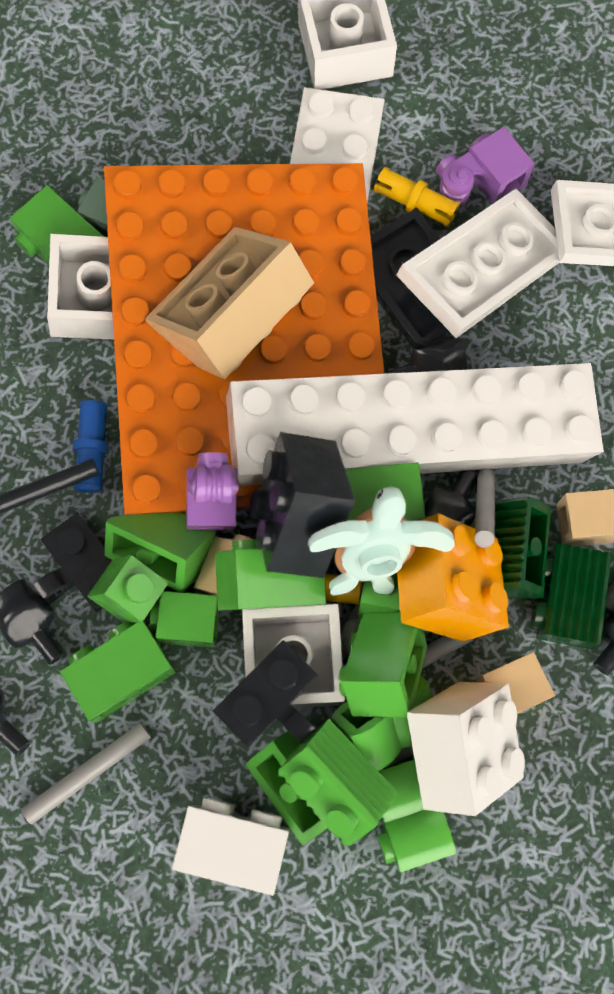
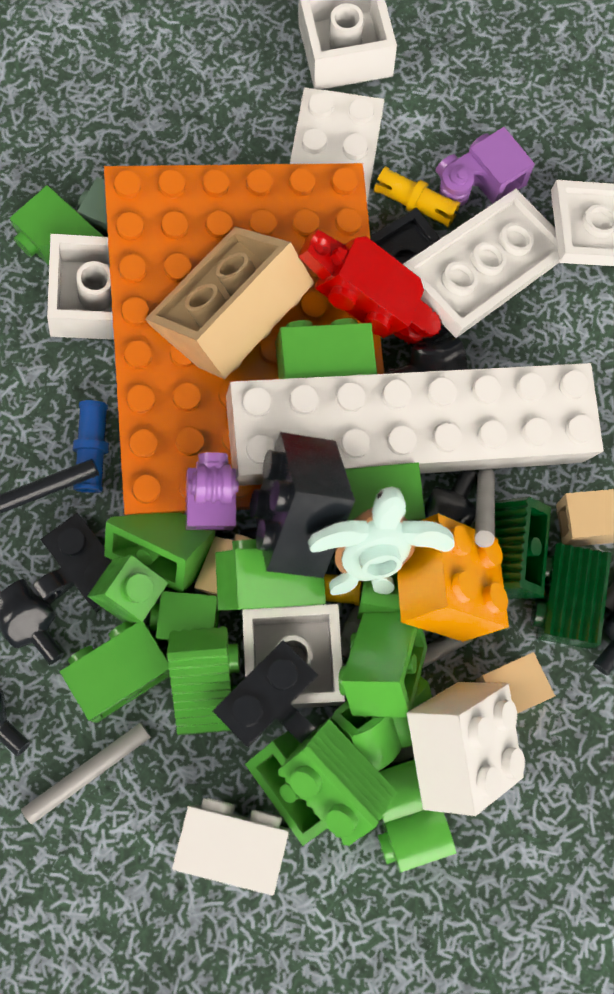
none -> bright green brick [167,626,240,735]
none -> bright green brick [275,318,377,379]
none -> red hinge [298,229,442,344]

